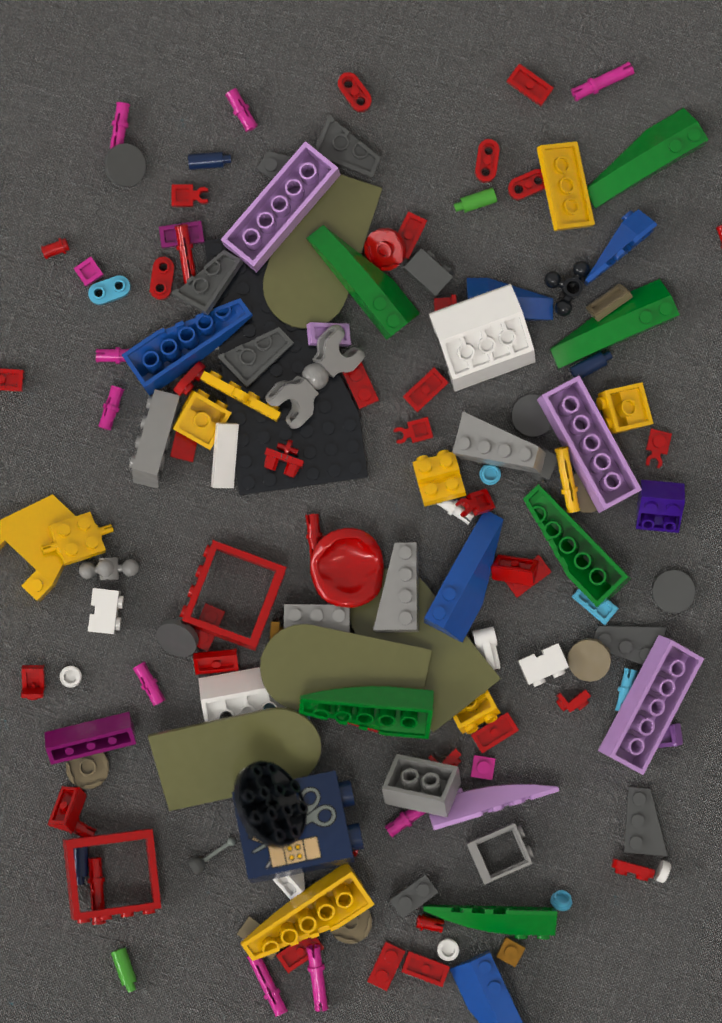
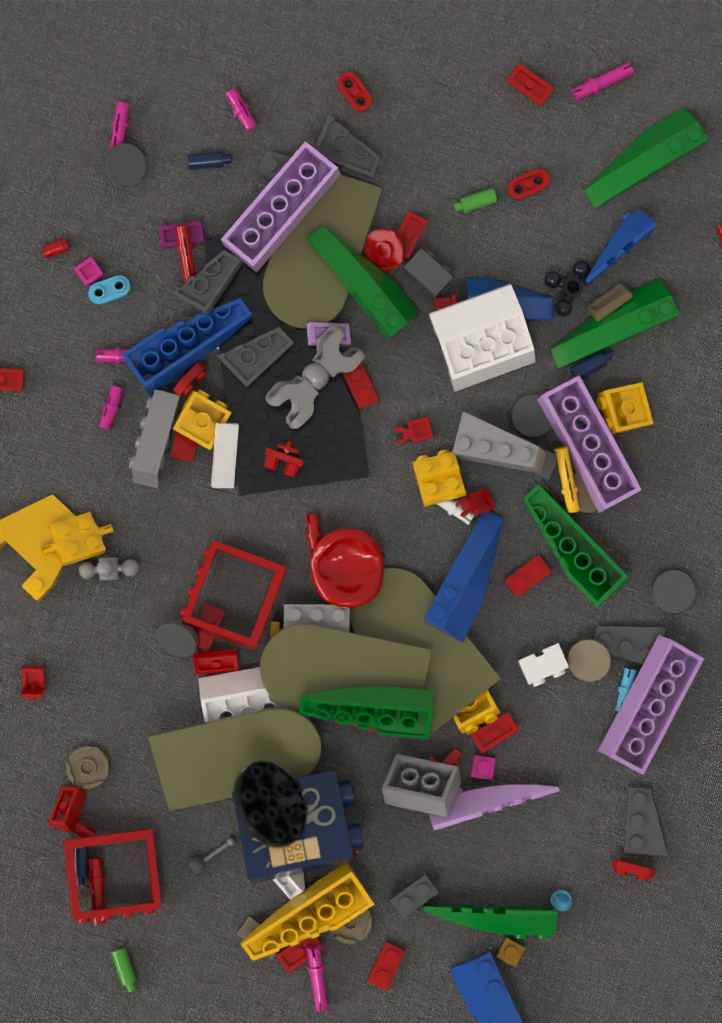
magenta brick [44,712,136,765] -> none
white tile [60,666,82,688] -> none
white brick [88,588,124,635] -> none
dark pink pin [133,662,166,706] -> none
red plate [150,257,175,300] -> none
red plate [171,184,209,207] -> none
yellow hinge [200,370,282,422] -> none
dark pink pin [247,956,288,1017] -> none
light grey wedge [373,542,419,633] -> none
dark pink pin [384,809,426,838] -> none
red plate [401,950,450,987] -> none
red plate [403,367,449,413] -> none
red pin [416,913,444,933] -> none
white tile [437,938,459,961] -> none
light grey window [466,822,534,885] -> none
white piece [472,626,501,670] -> none
red plate [475,139,500,183] -> none
medium azure plate [479,464,501,485] -> none
red slope [491,554,539,586] -> none
yellow plate [537,141,595,231] -> none
red bracket [556,689,591,713] -> none
medium azure plate [572,588,619,625] -> none
dark purple slope [636,480,685,533] -> none
red plate [645,429,672,469] -> none
white tile [655,860,671,883] -> none
medium lavender slope [658,723,683,748] -> none

